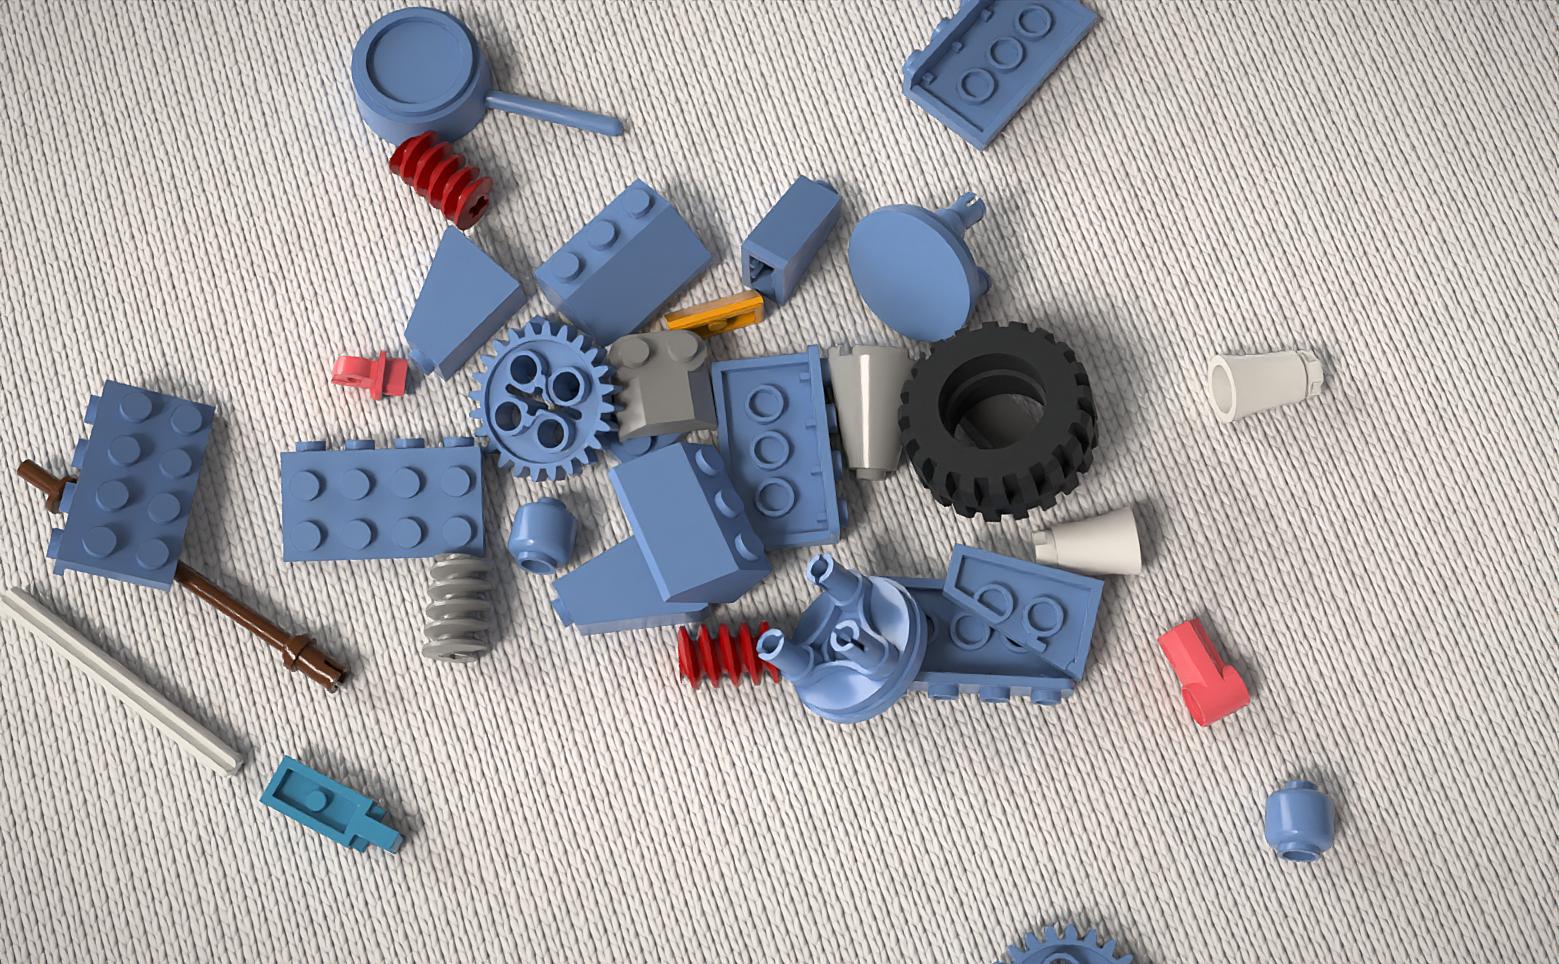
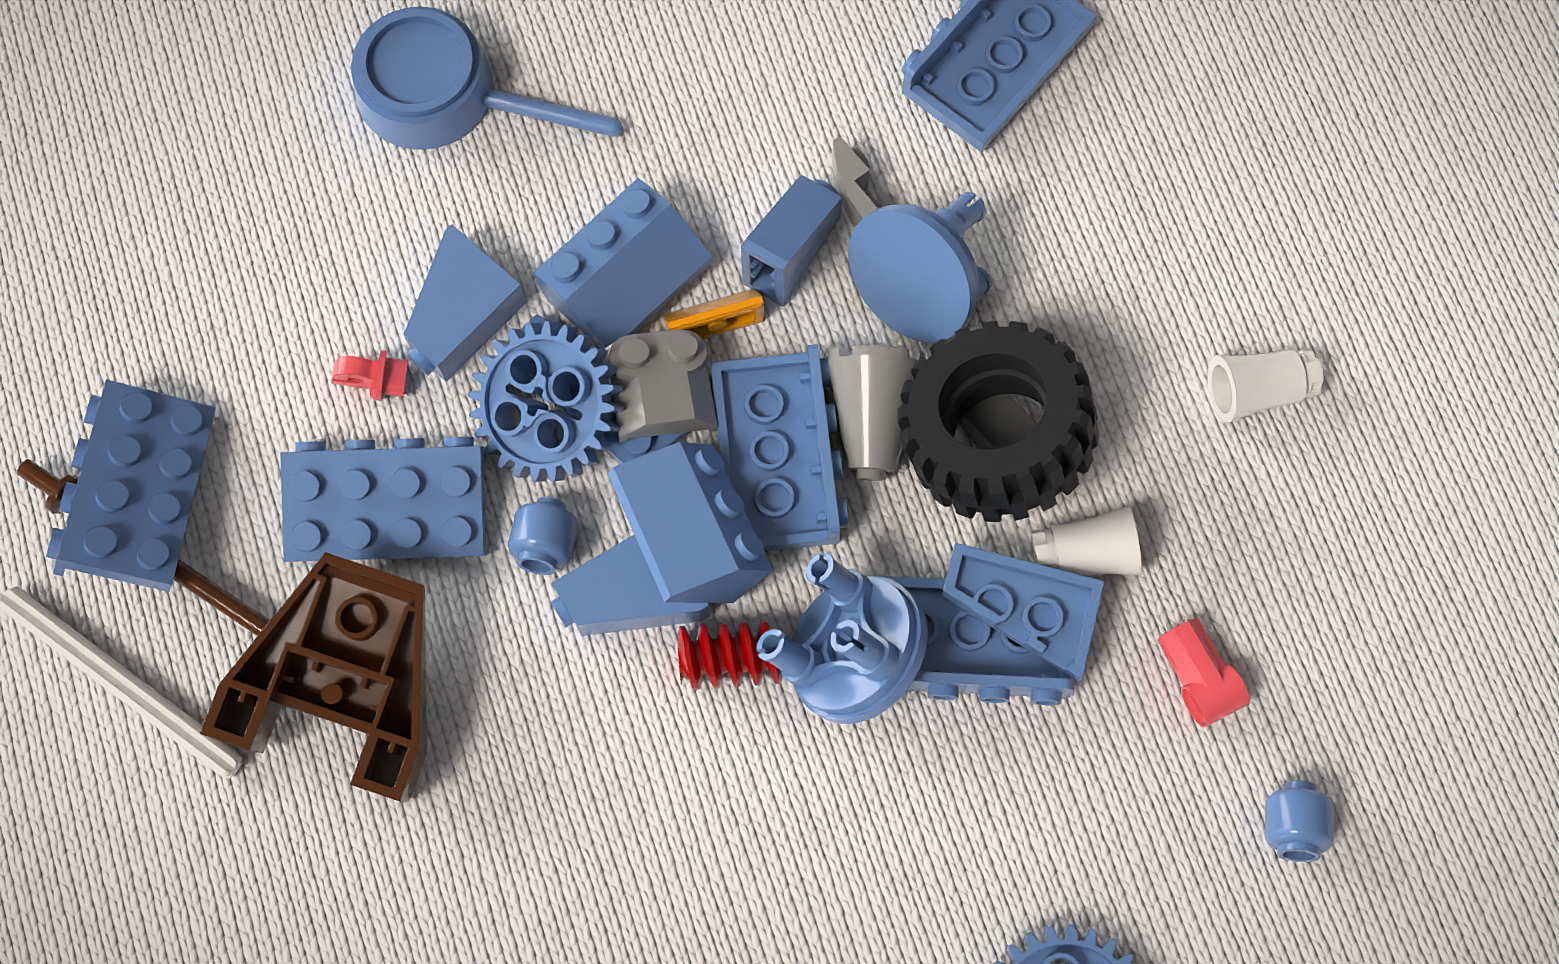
dark azure hinge [259,755,406,855] -> none
red piece [389,130,494,231] -> none
light grey piece [421,553,495,663] -> none
none -> reddish brown wedge [200,552,427,803]
none -> light grey slope [832,136,883,228]

